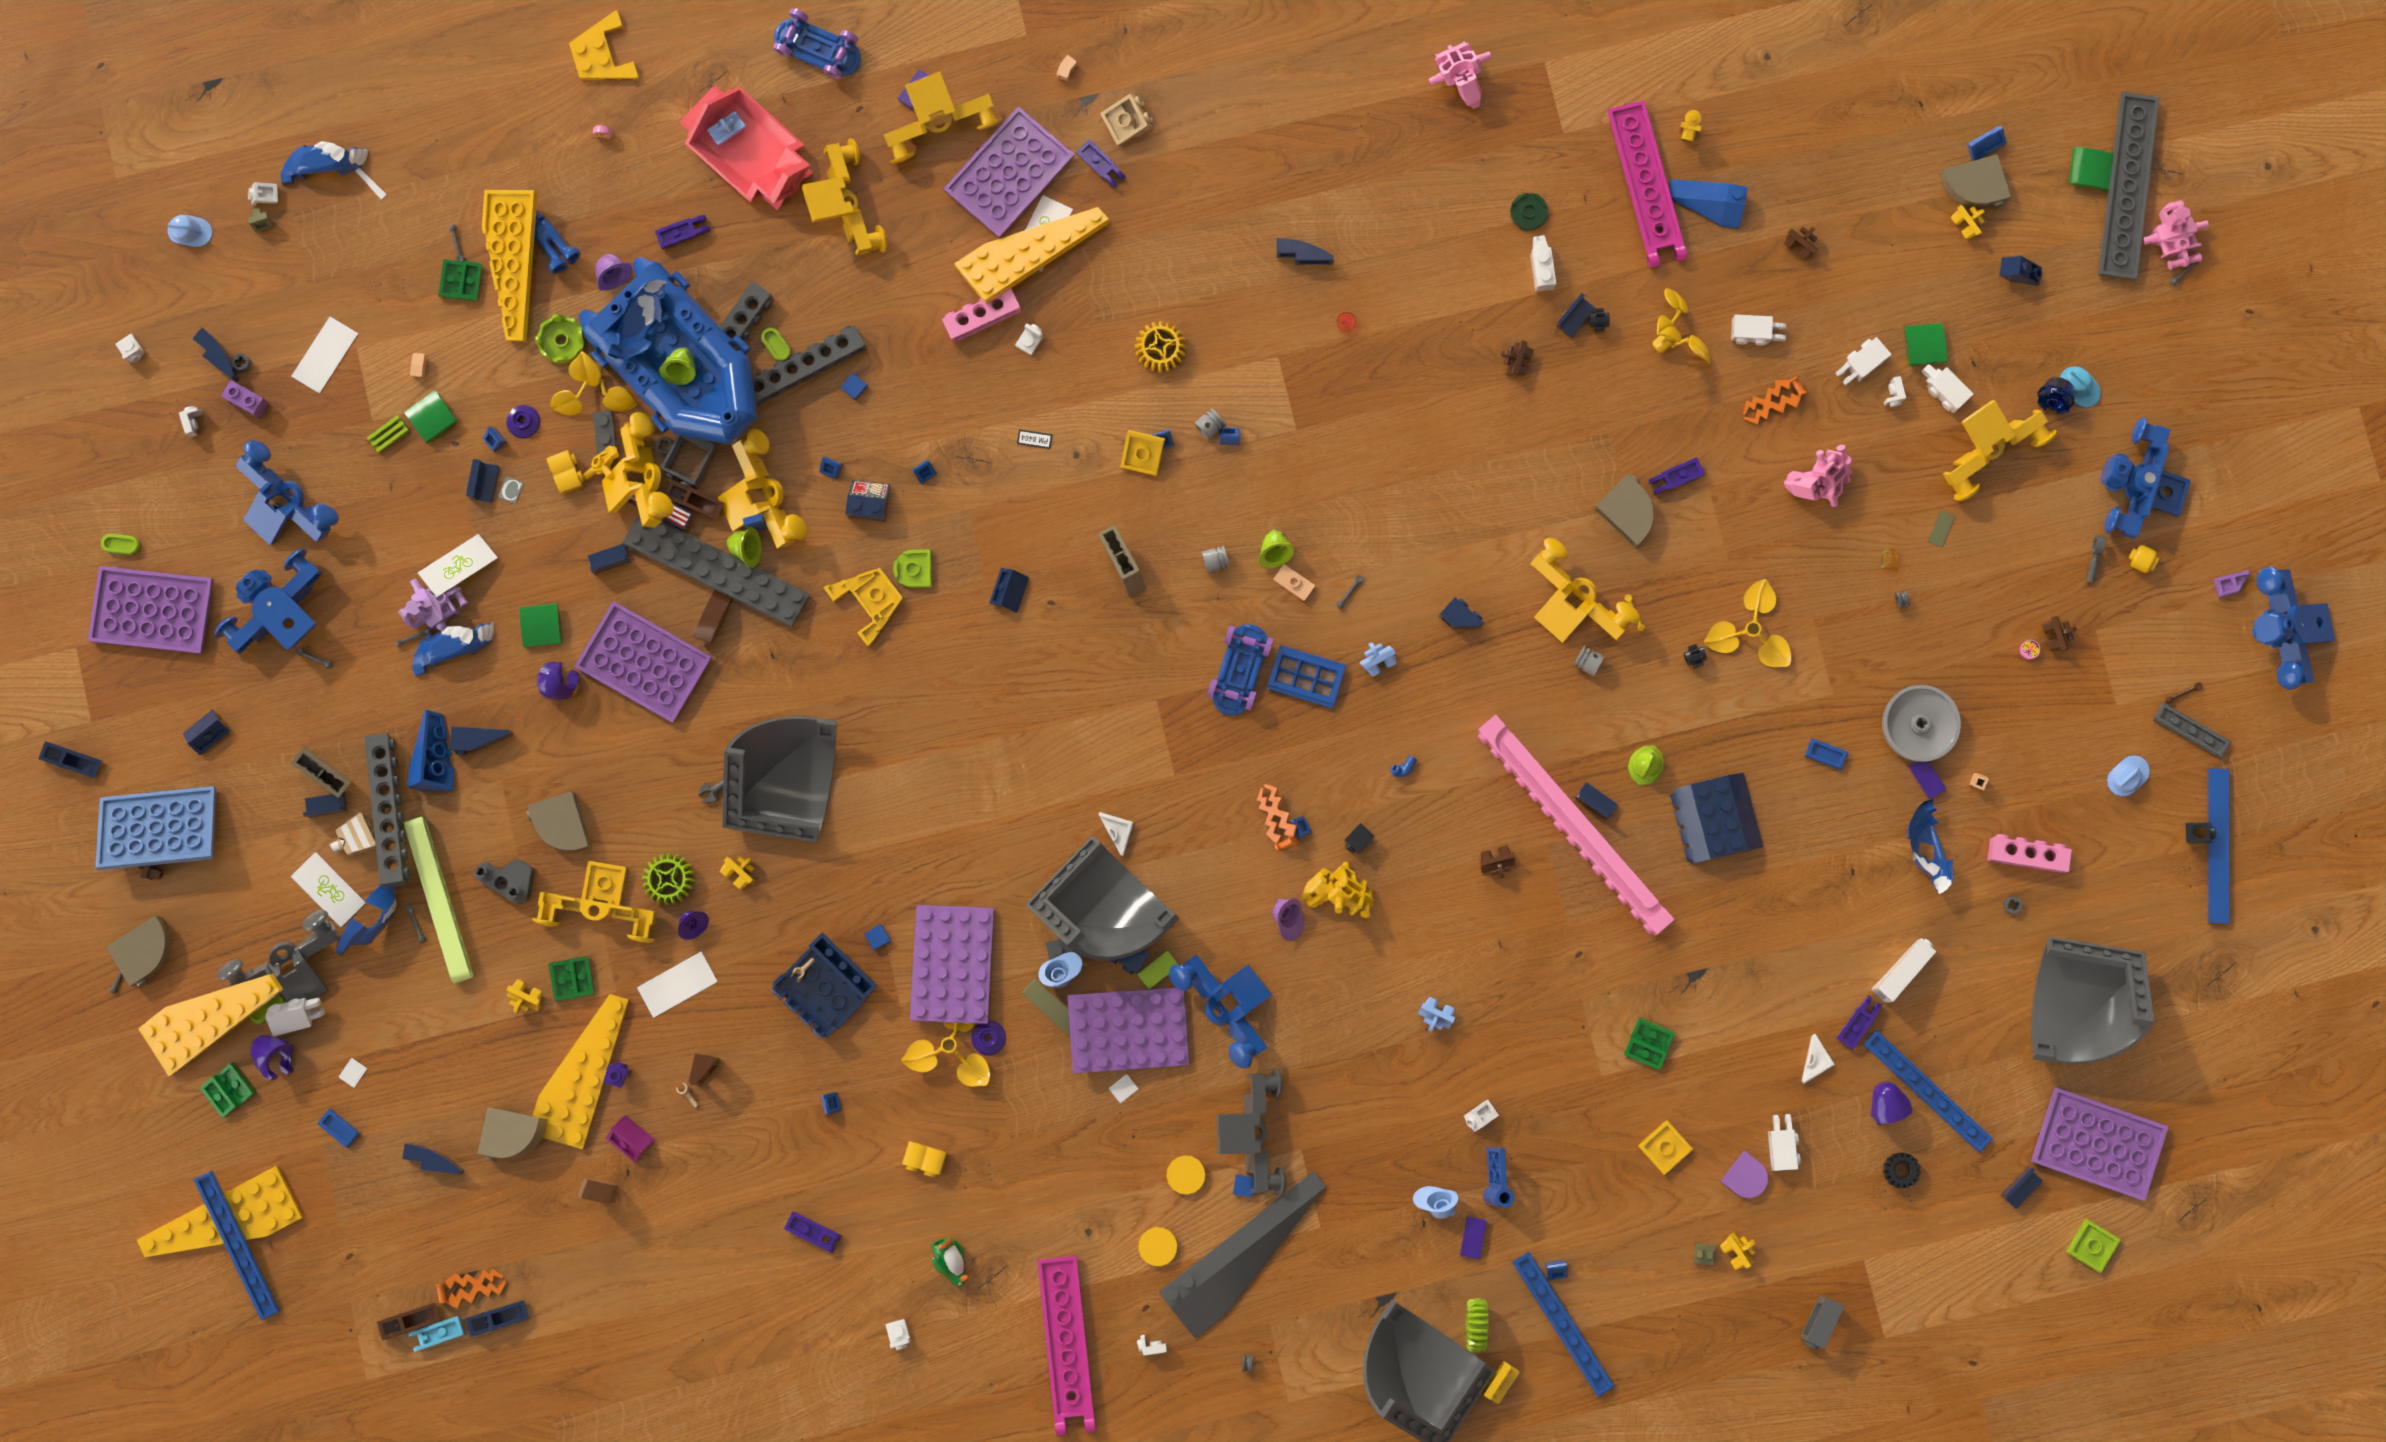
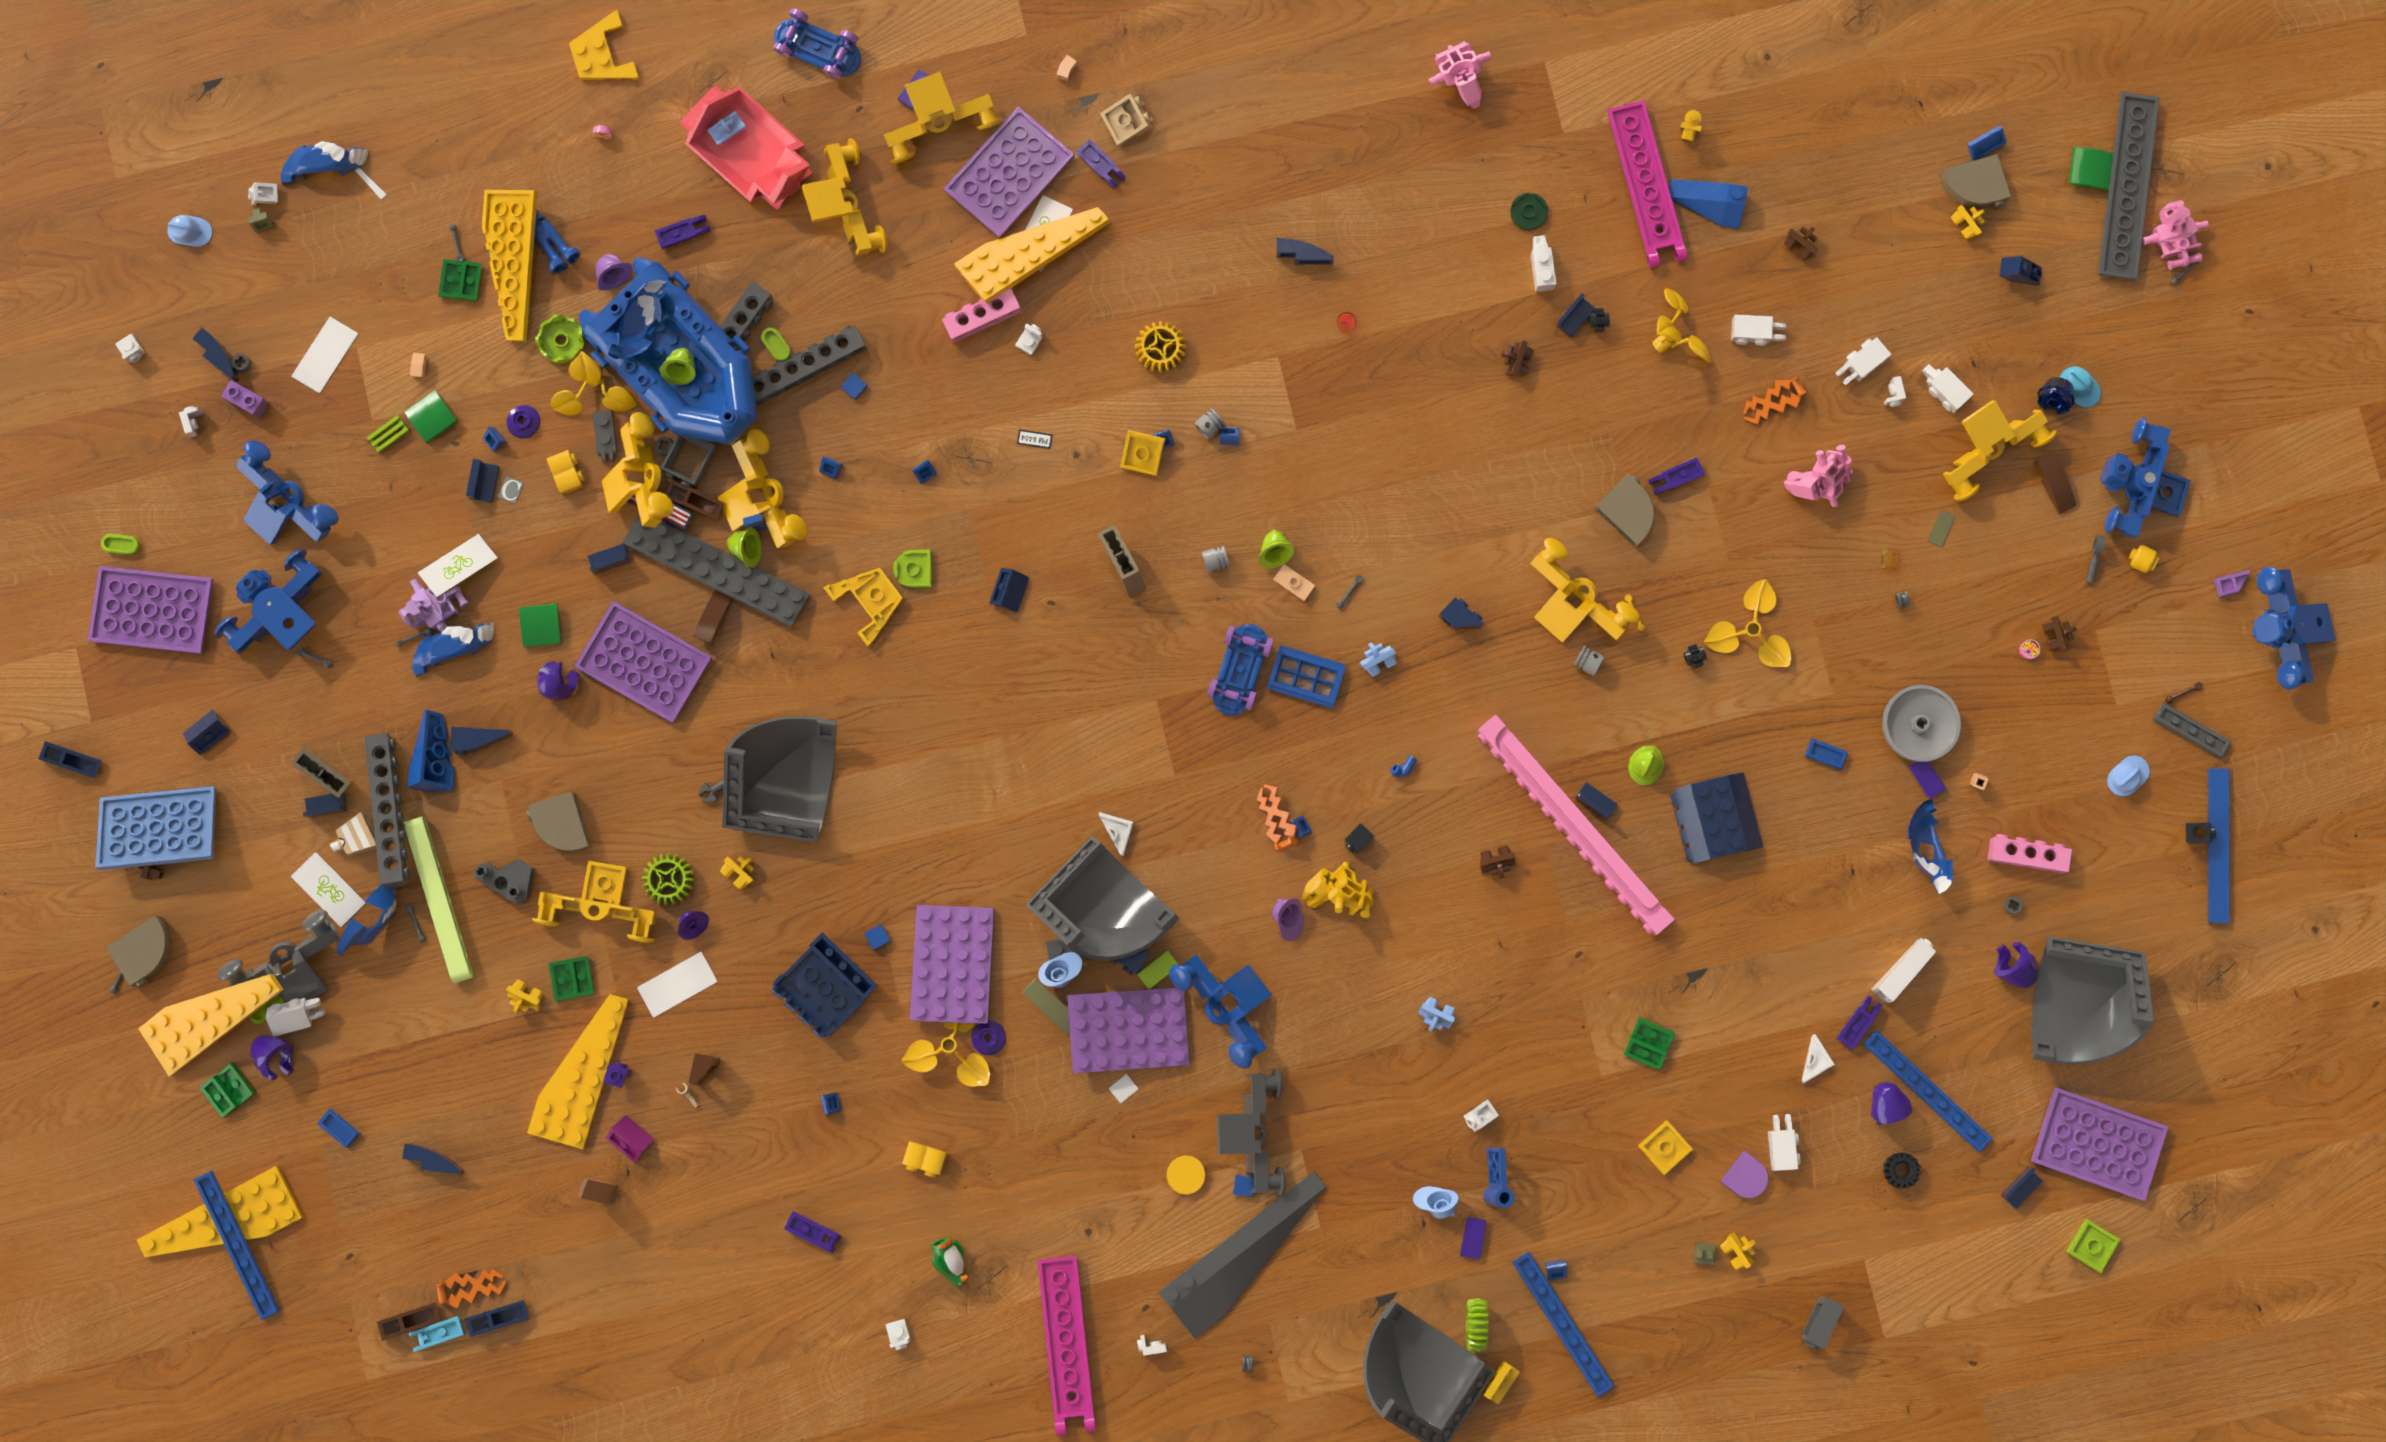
white sticker [339,1058,367,1088] -> none
dark tan brick [477,1107,548,1161] -> none
yellow piece [583,446,619,480] -> none
tan hand [791,958,815,982] -> none
dark blue slope [845,480,890,522] -> none
yellow tile [1138,1227,1177,1266] -> none
green slope [1904,323,1948,366] -> none
none -> dark purple piece [1994,942,2038,989]
none -> reddish brown slope [2034,451,2076,514]

